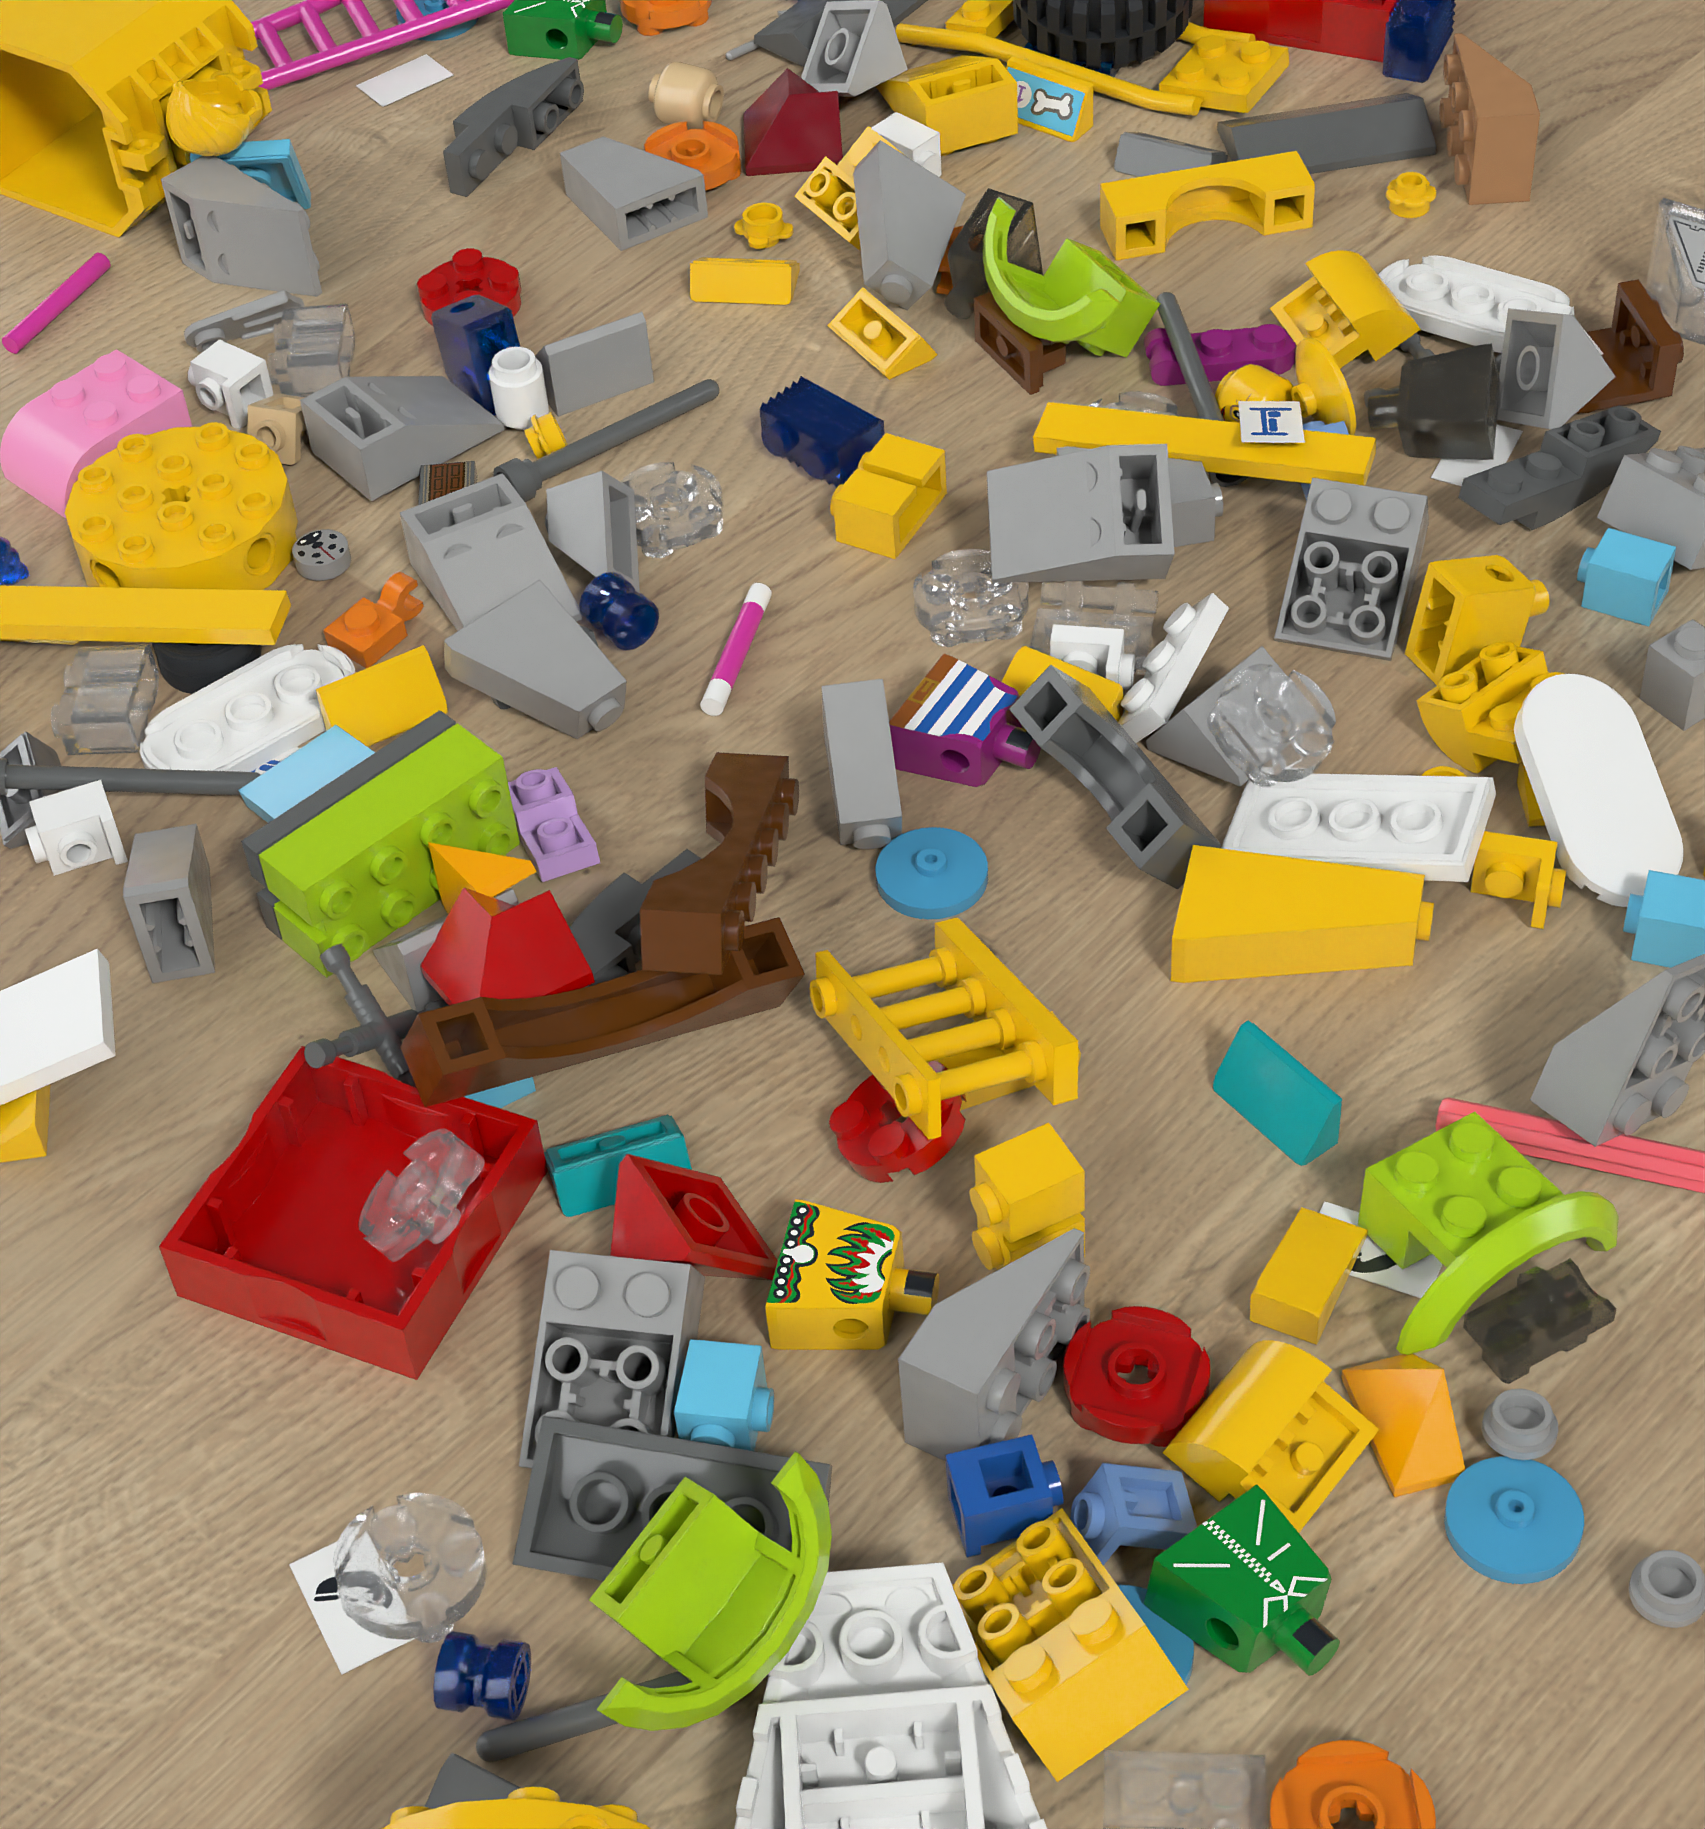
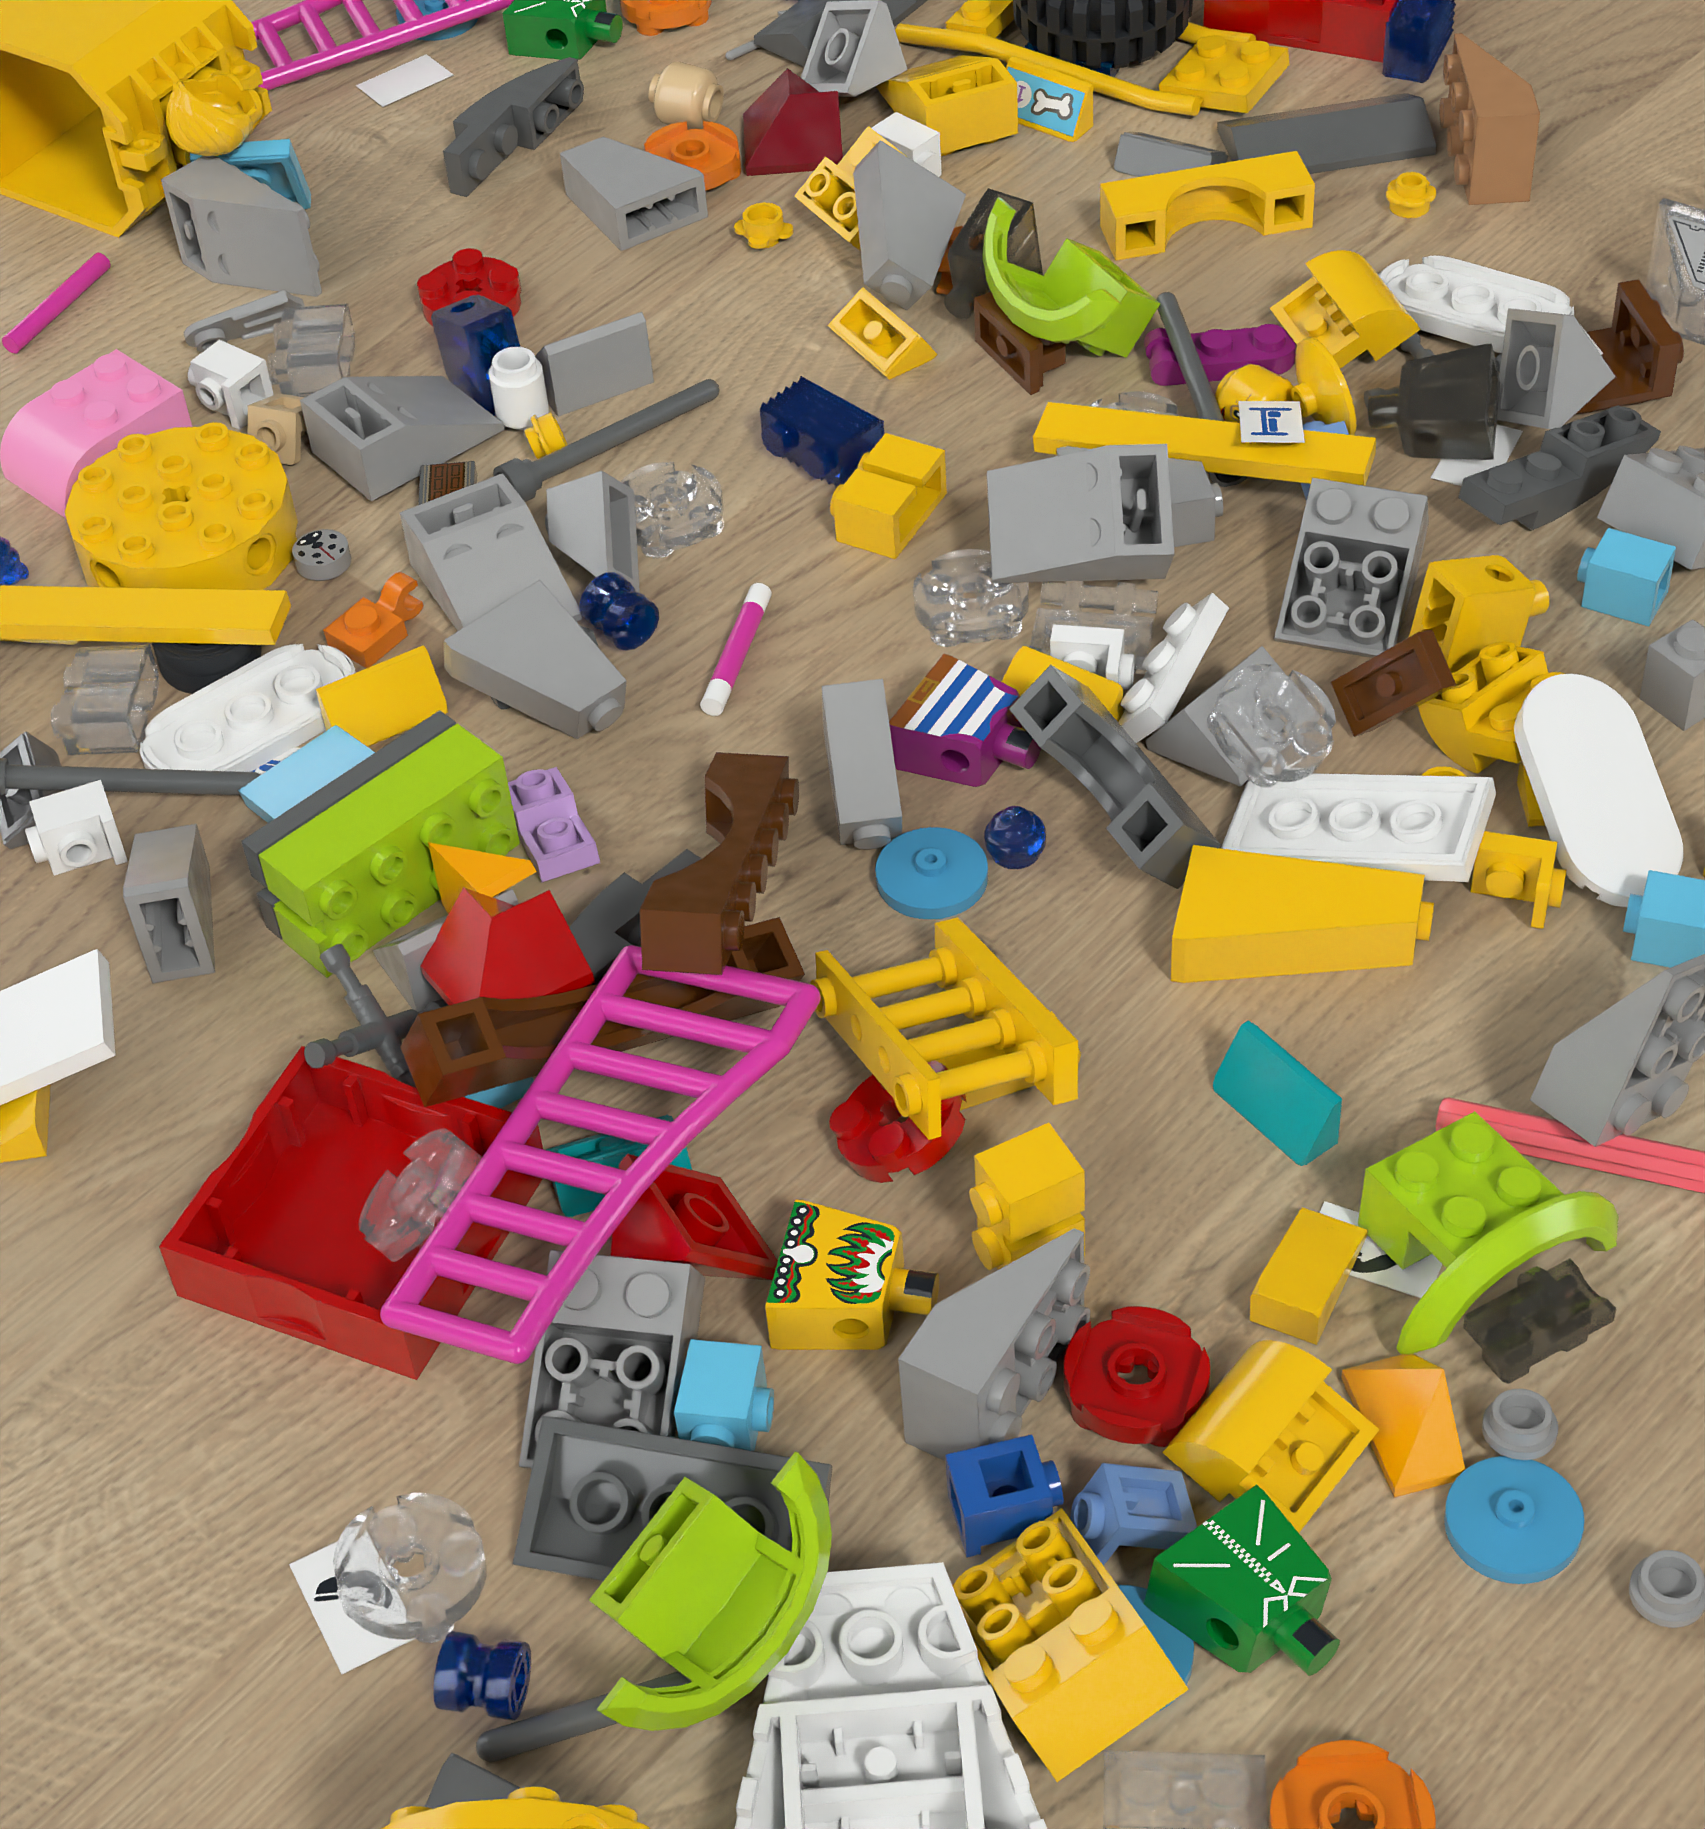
yellow slope [690,257,800,305] -> none
none -> dark pink bar [380,945,821,1364]
none -> clear blue plate [984,805,1046,869]
none -> reddish brown plate [1331,629,1456,737]

